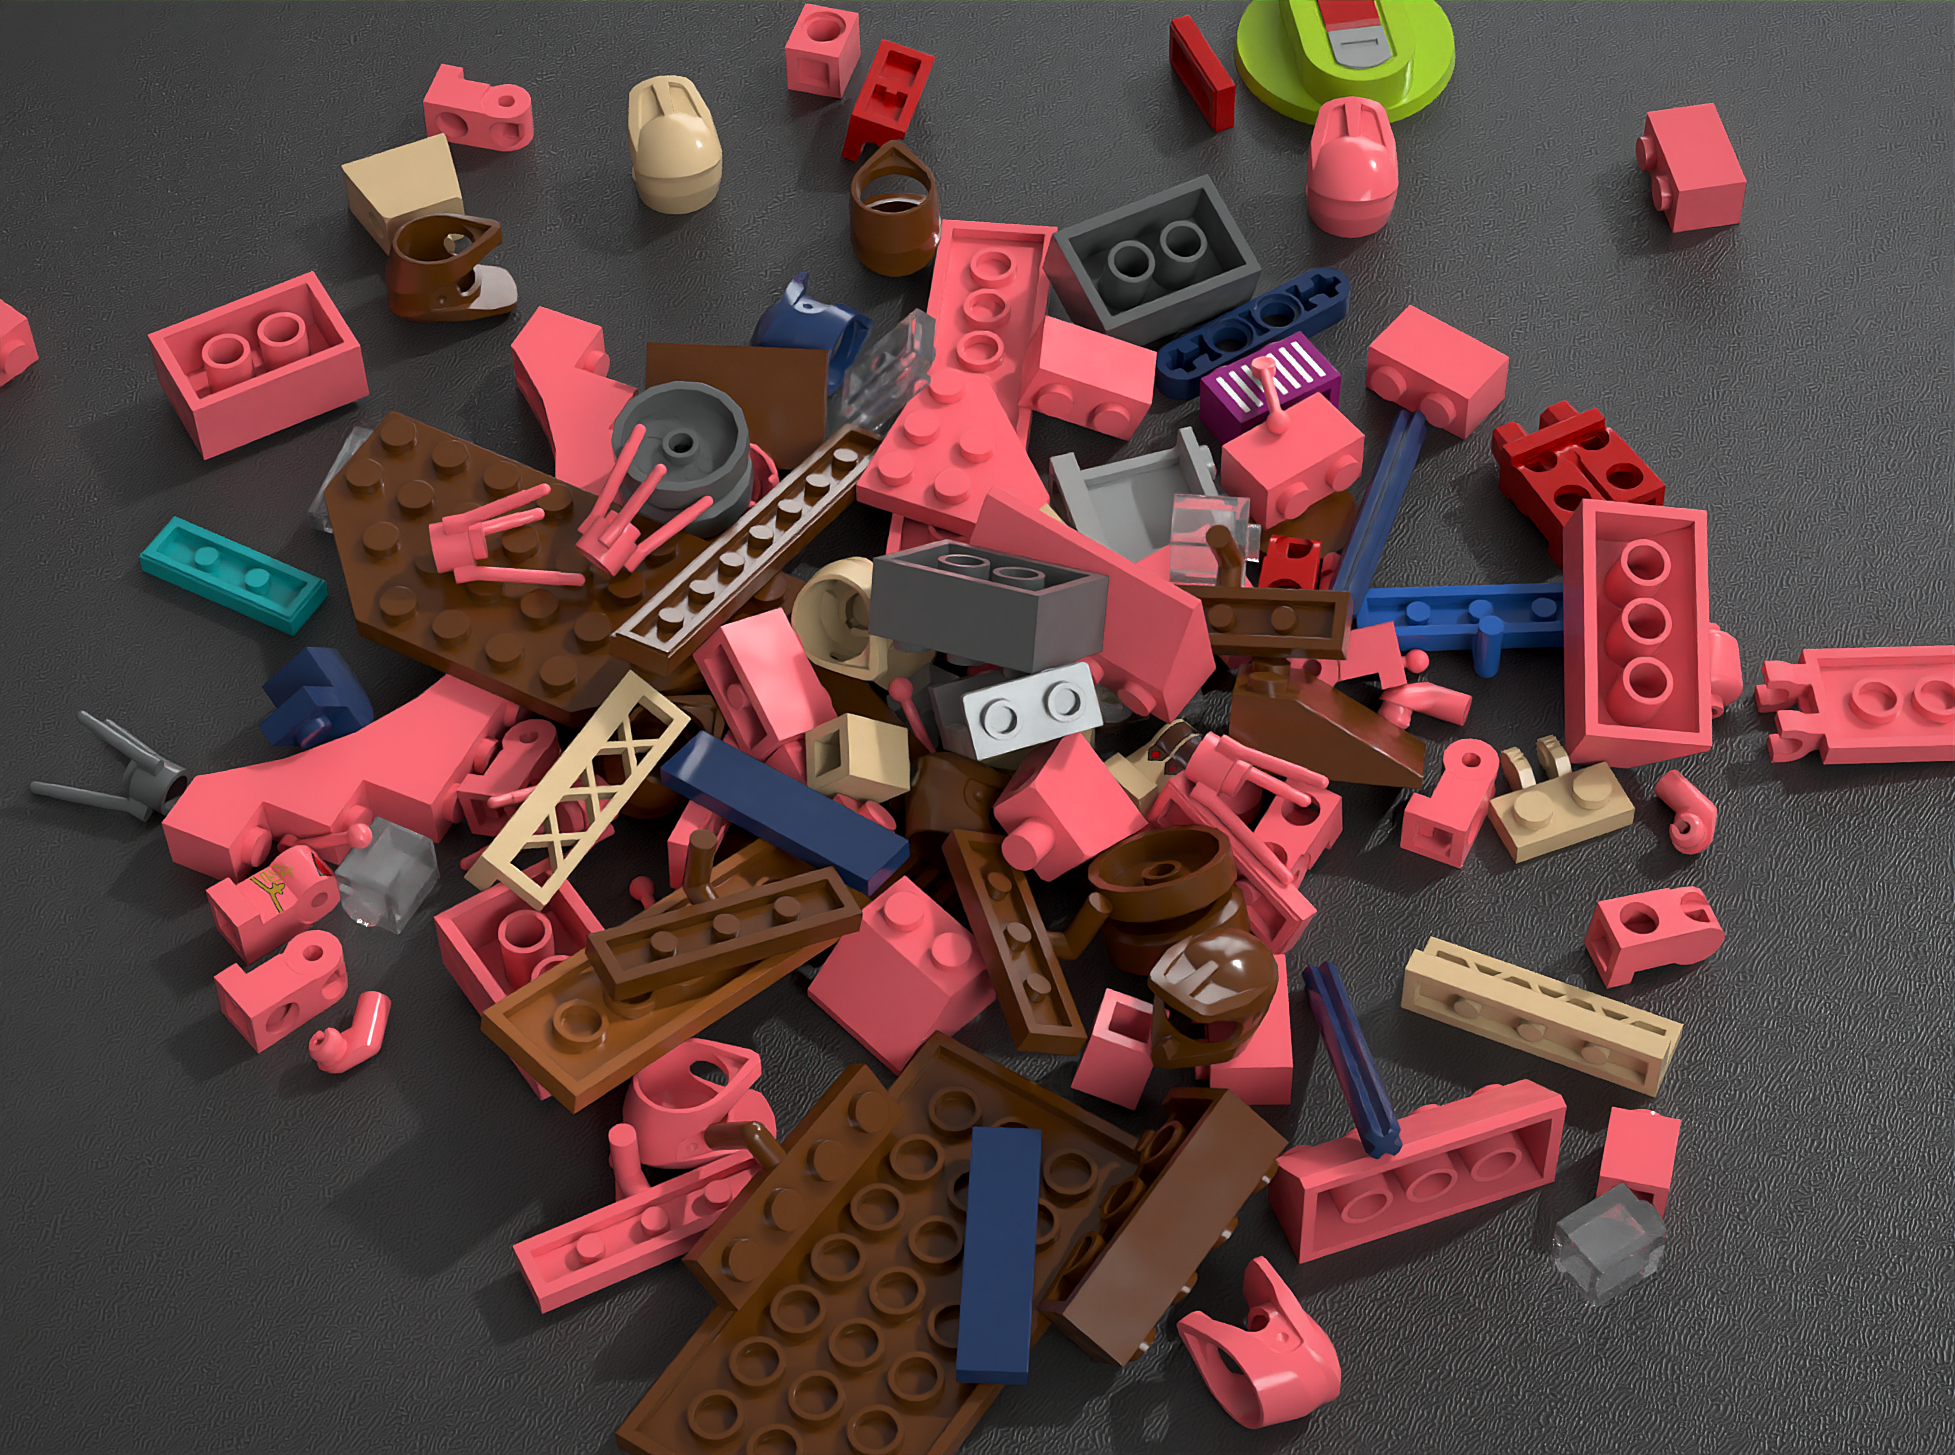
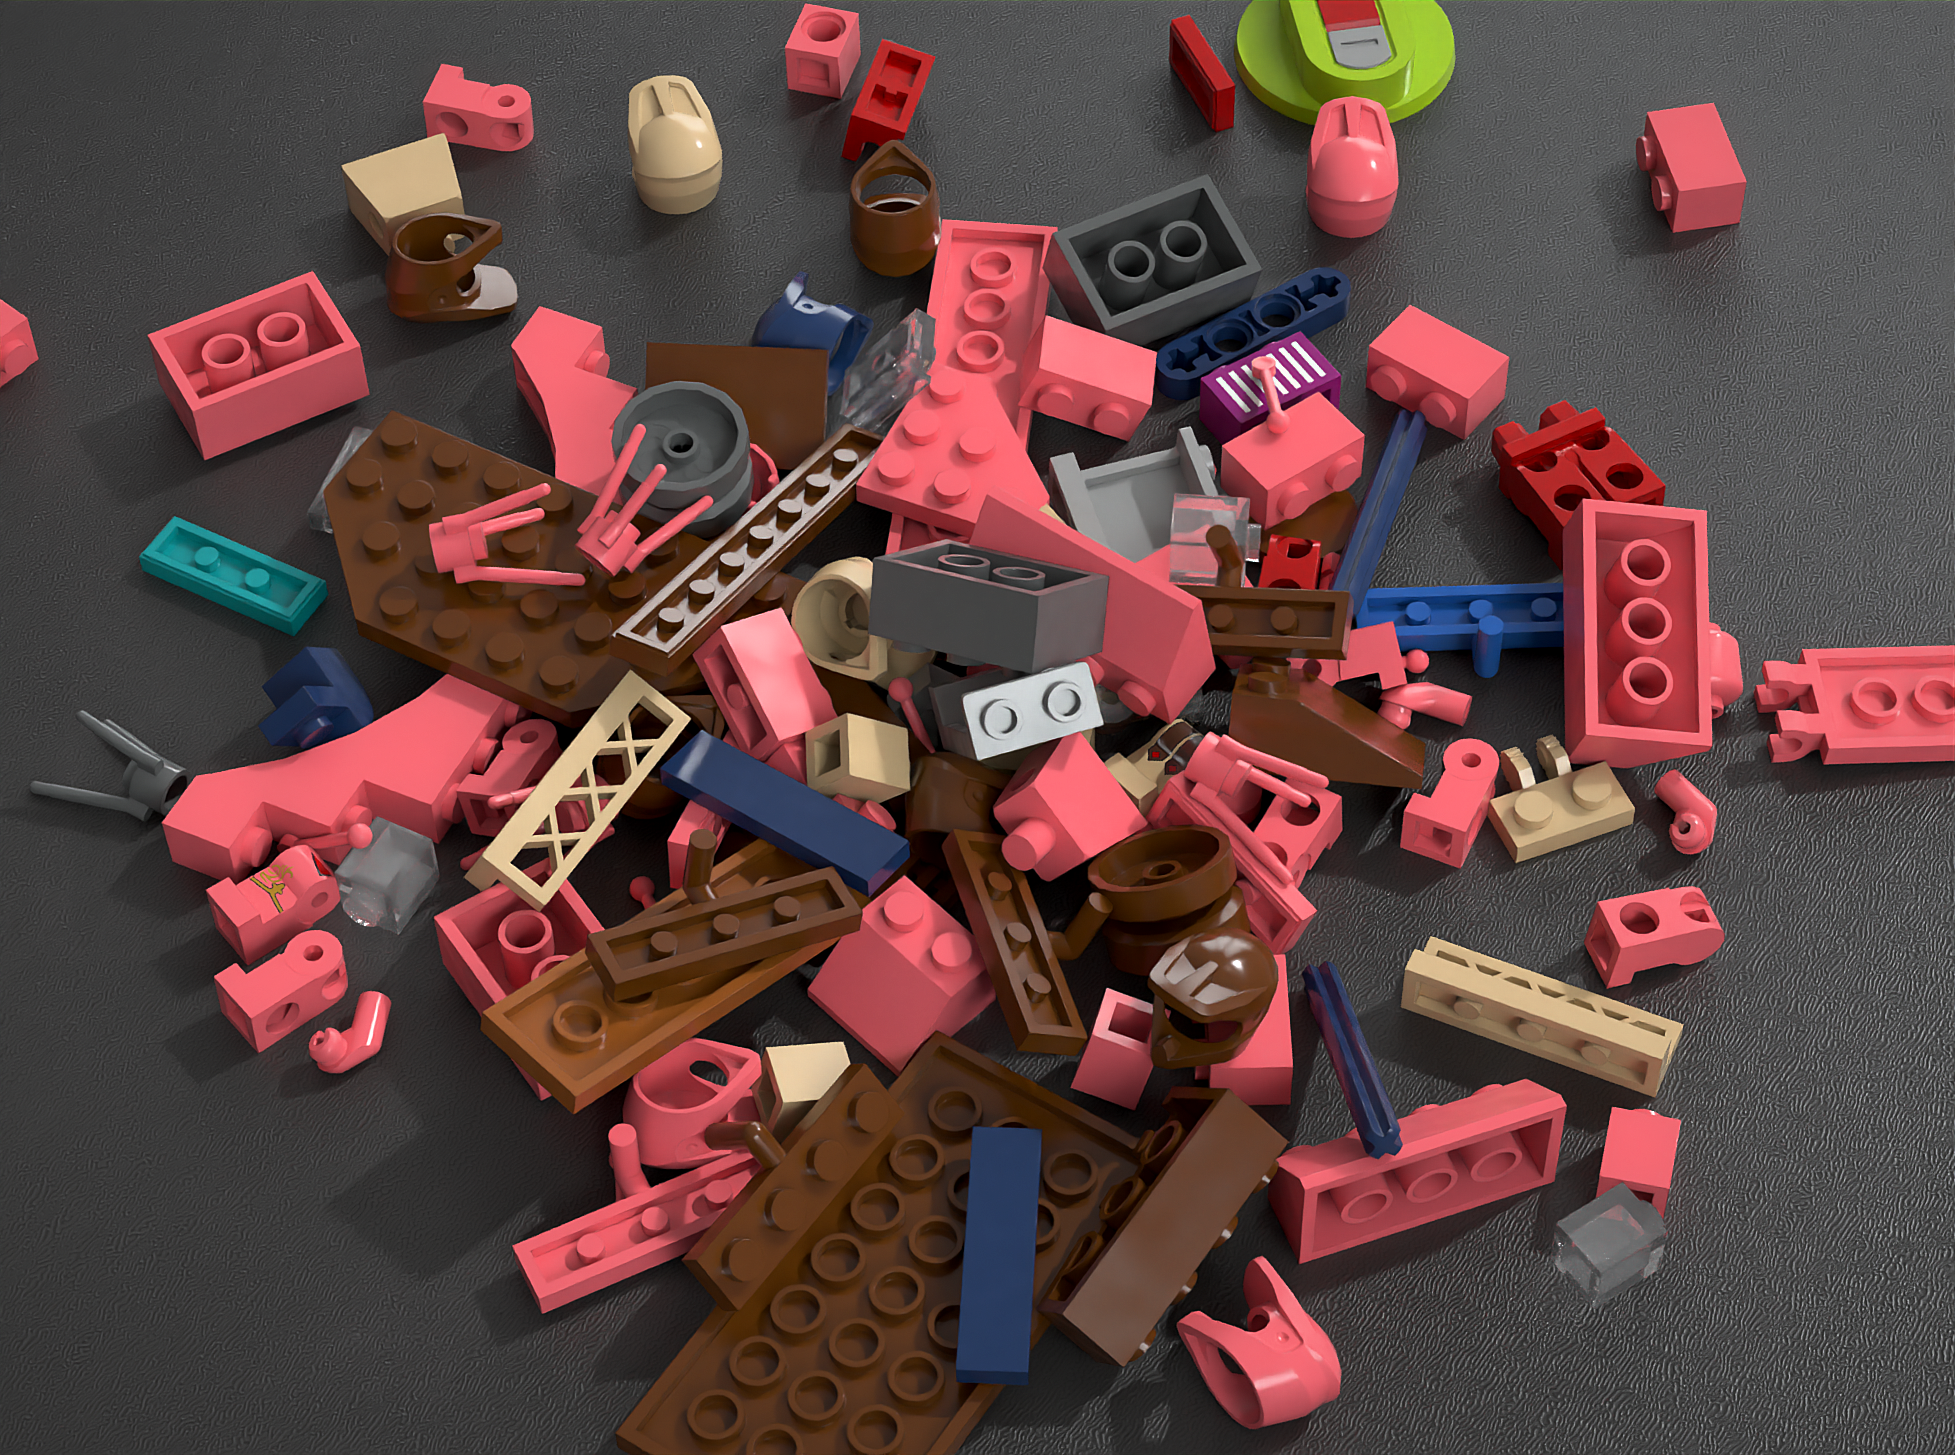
none -> tan brick [751,1042,850,1143]

